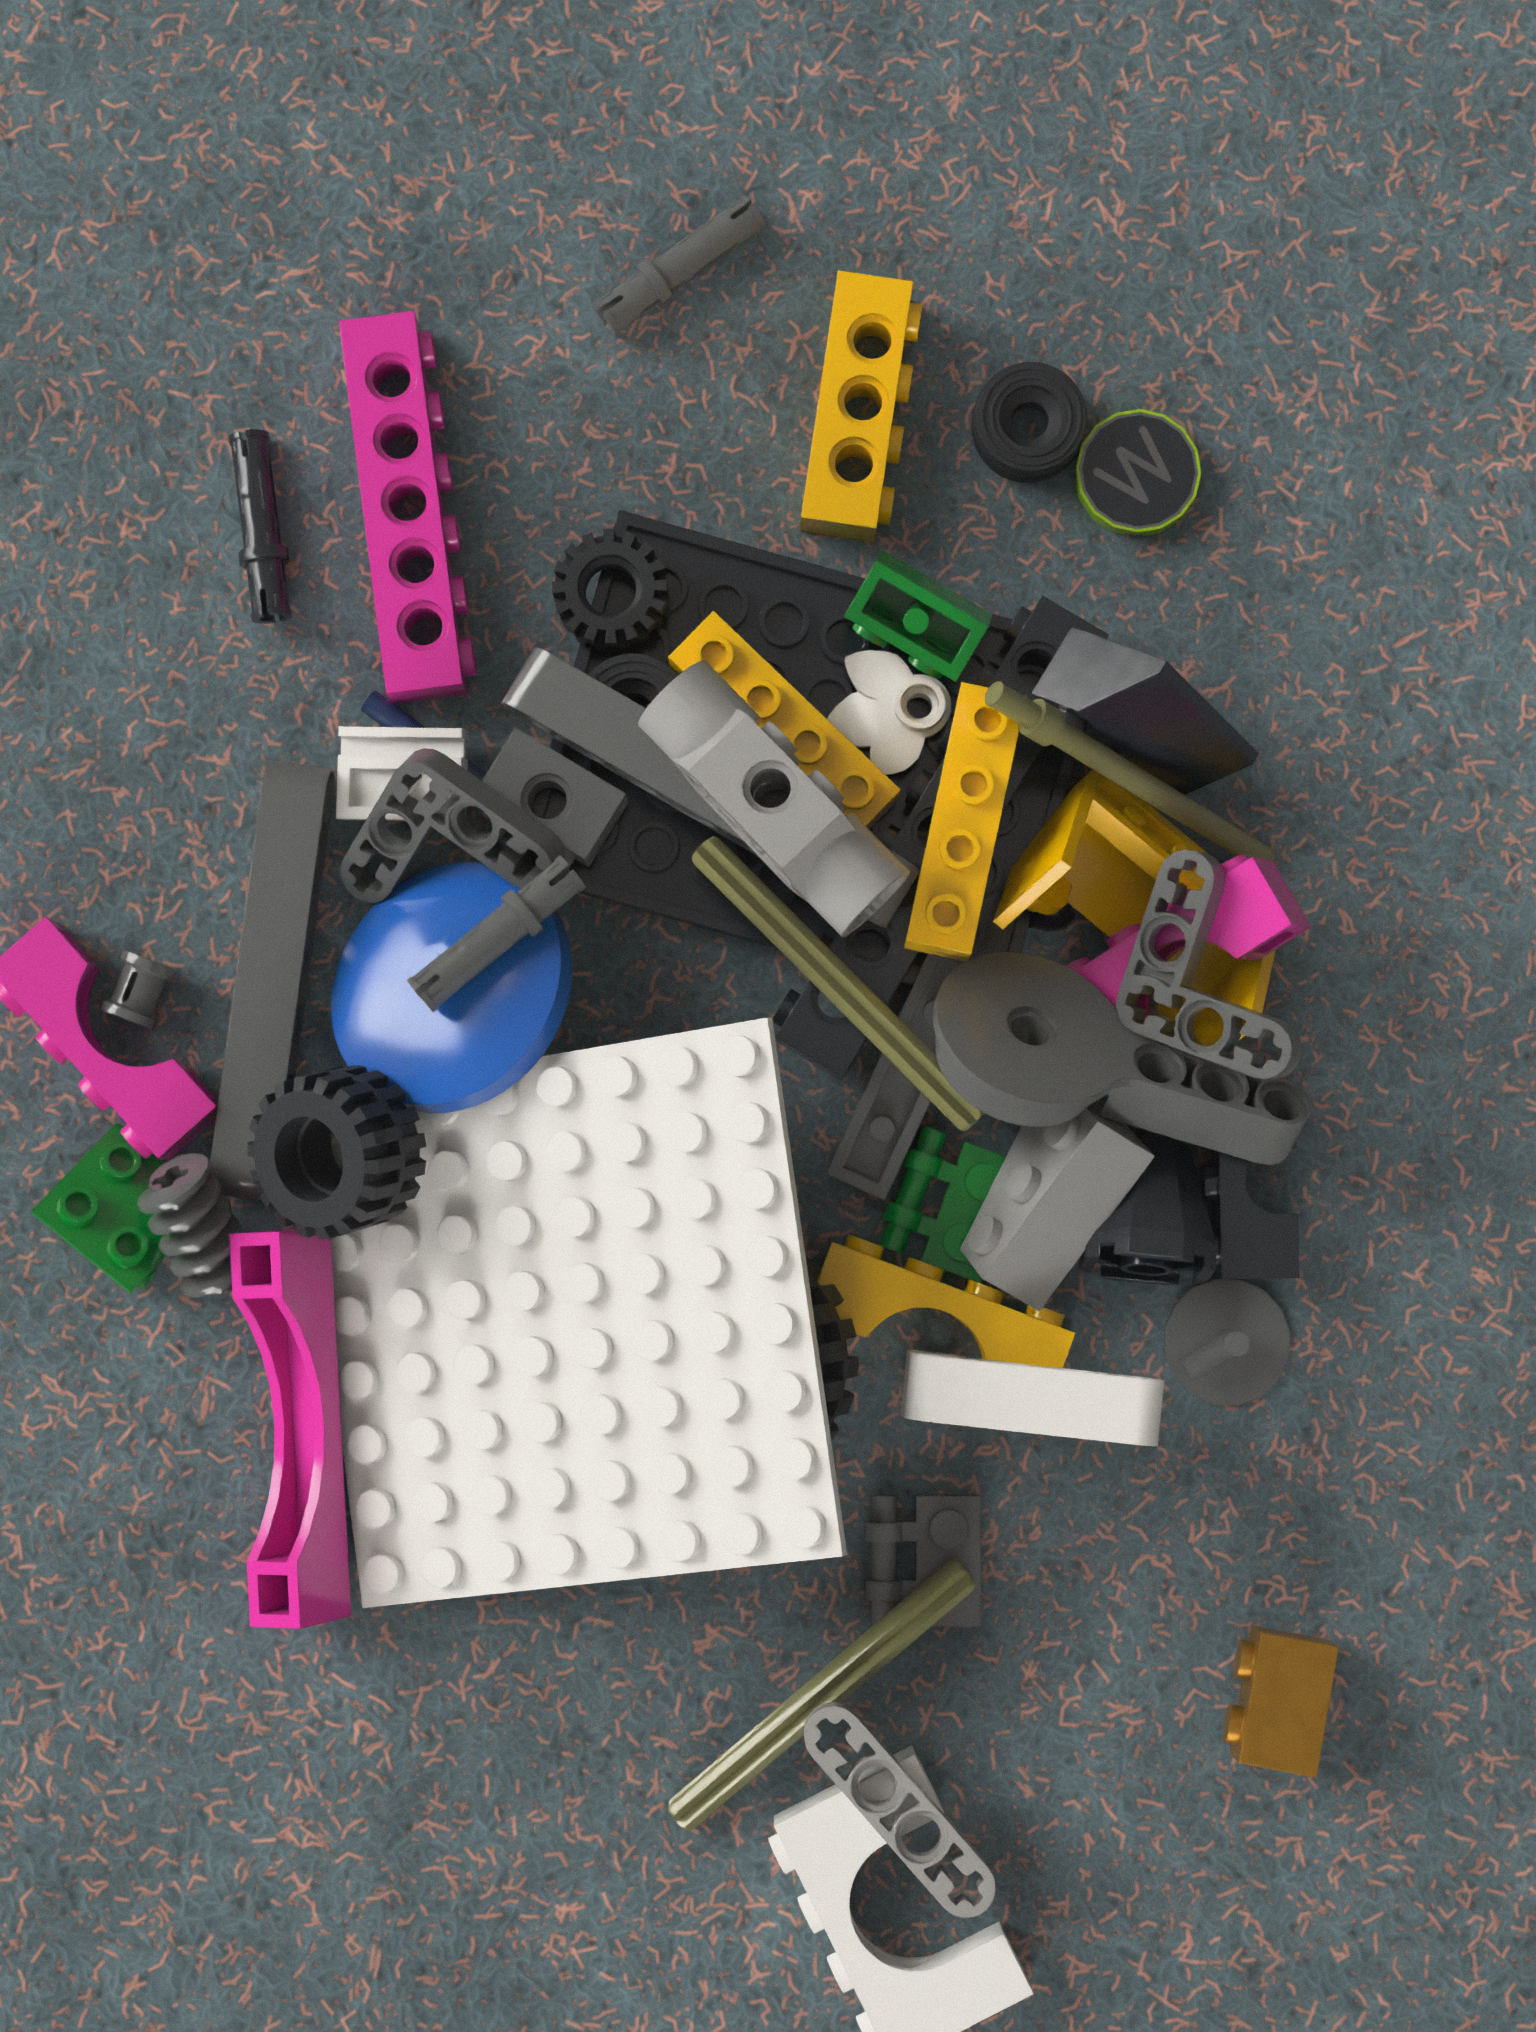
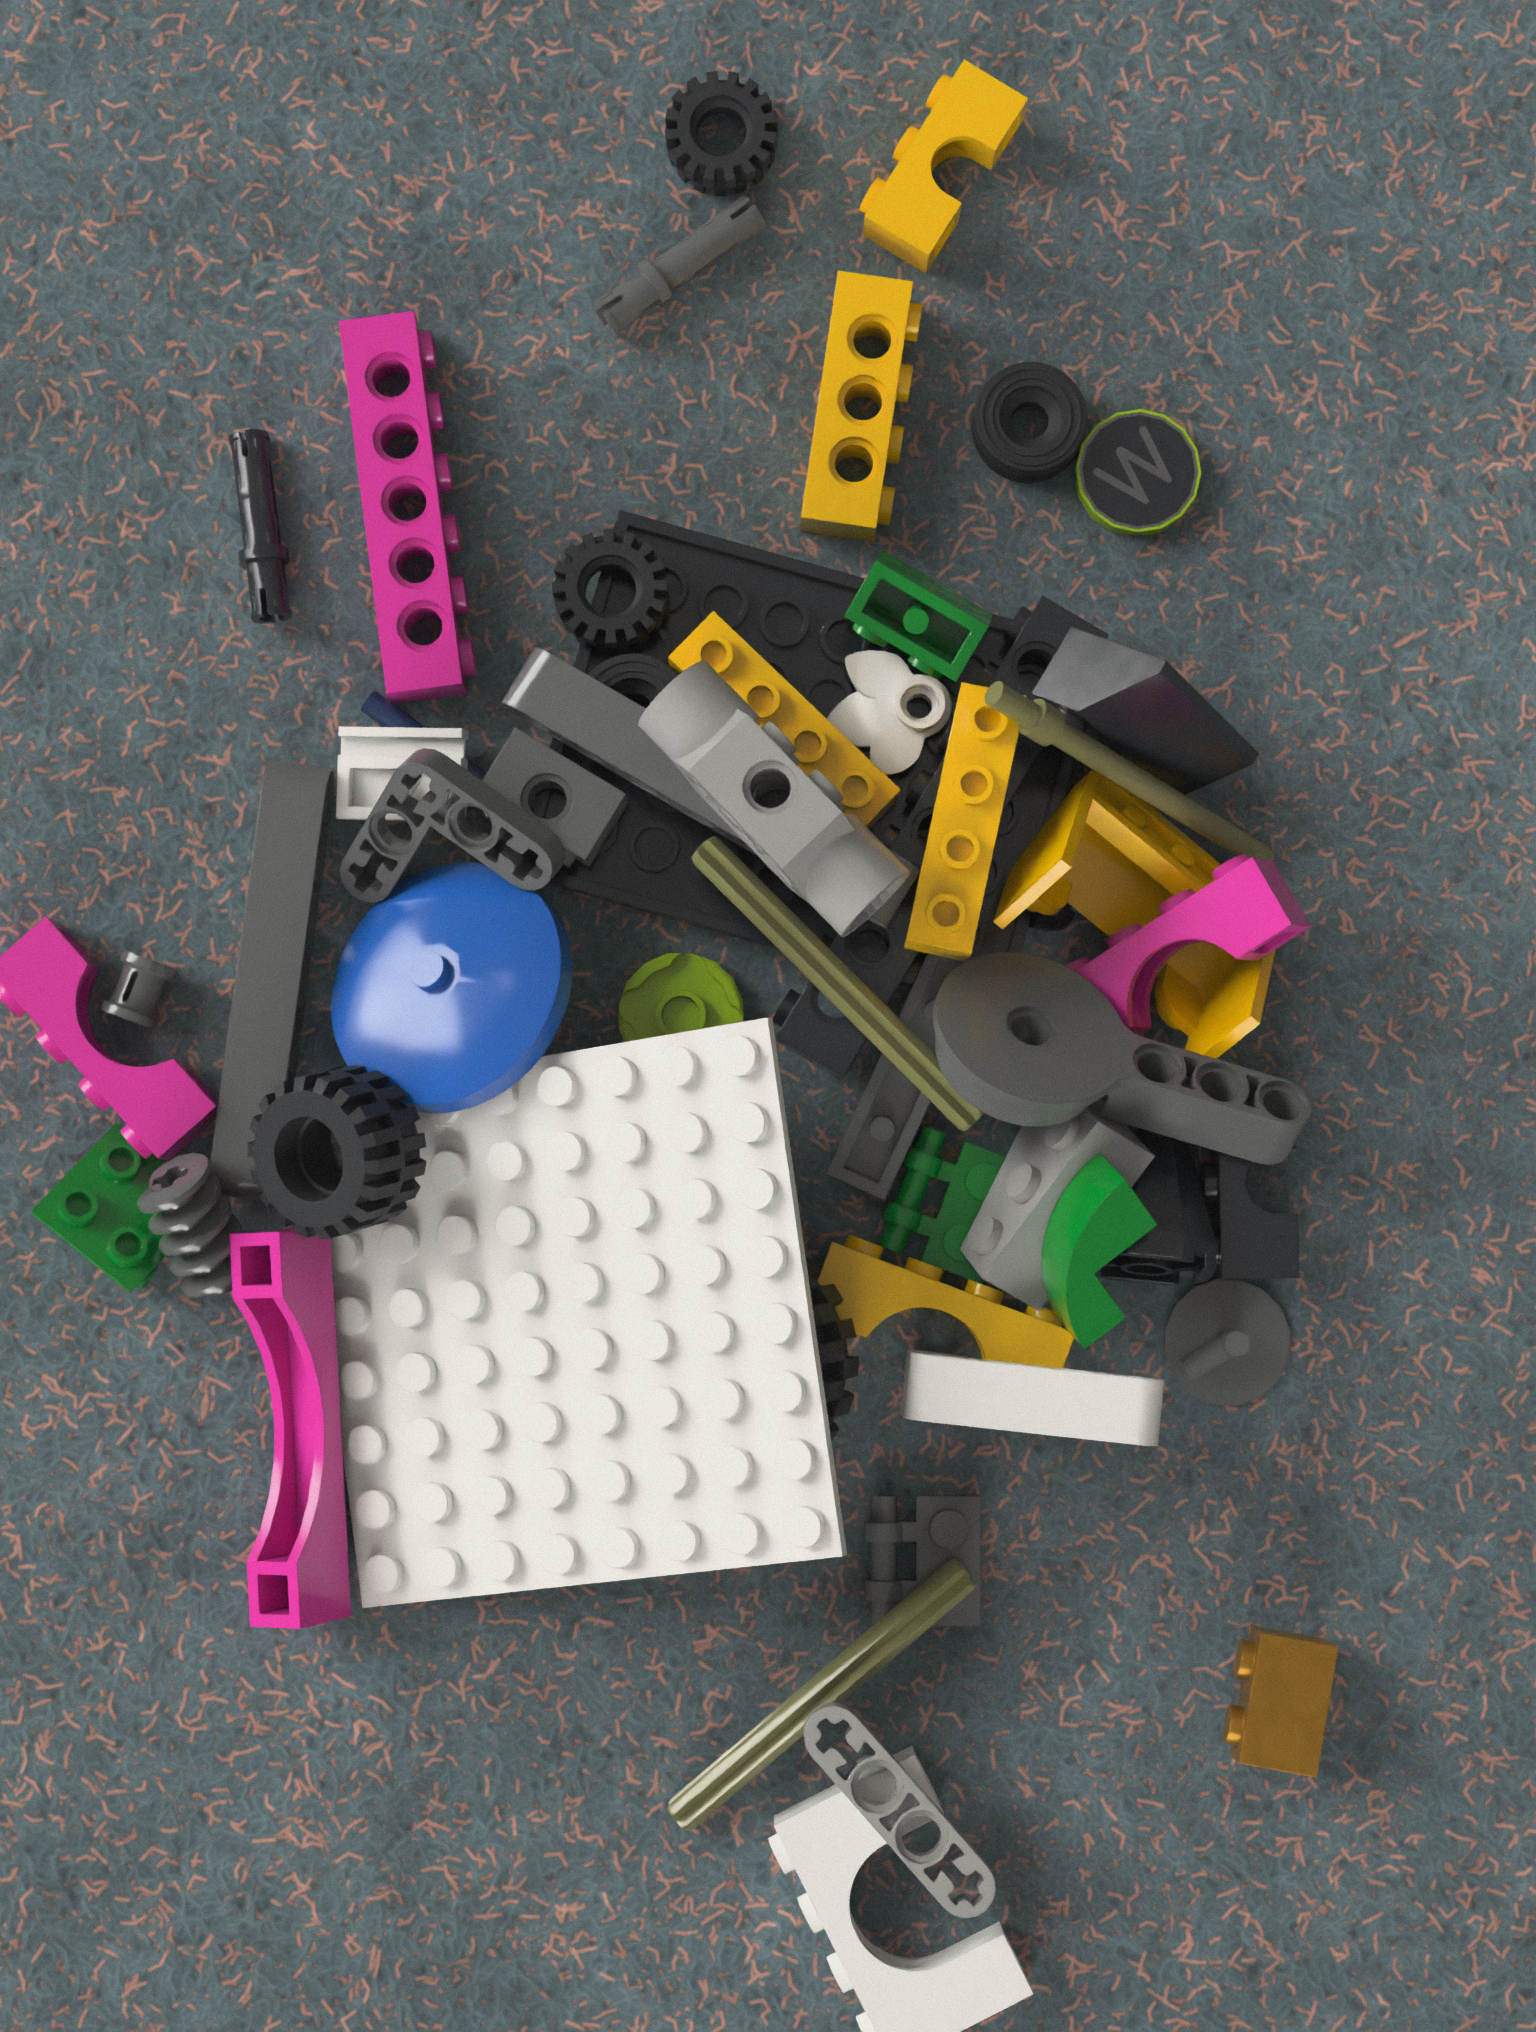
dark grey pin [406,855,586,1013] -> none
dark grey beam [1116,849,1302,1079] -> none
none -> lime tile [618,953,744,1042]
none -> black tyre [665,71,778,196]
none -> yellow arch [859,59,1028,274]
none -> green brick [1041,1152,1157,1349]

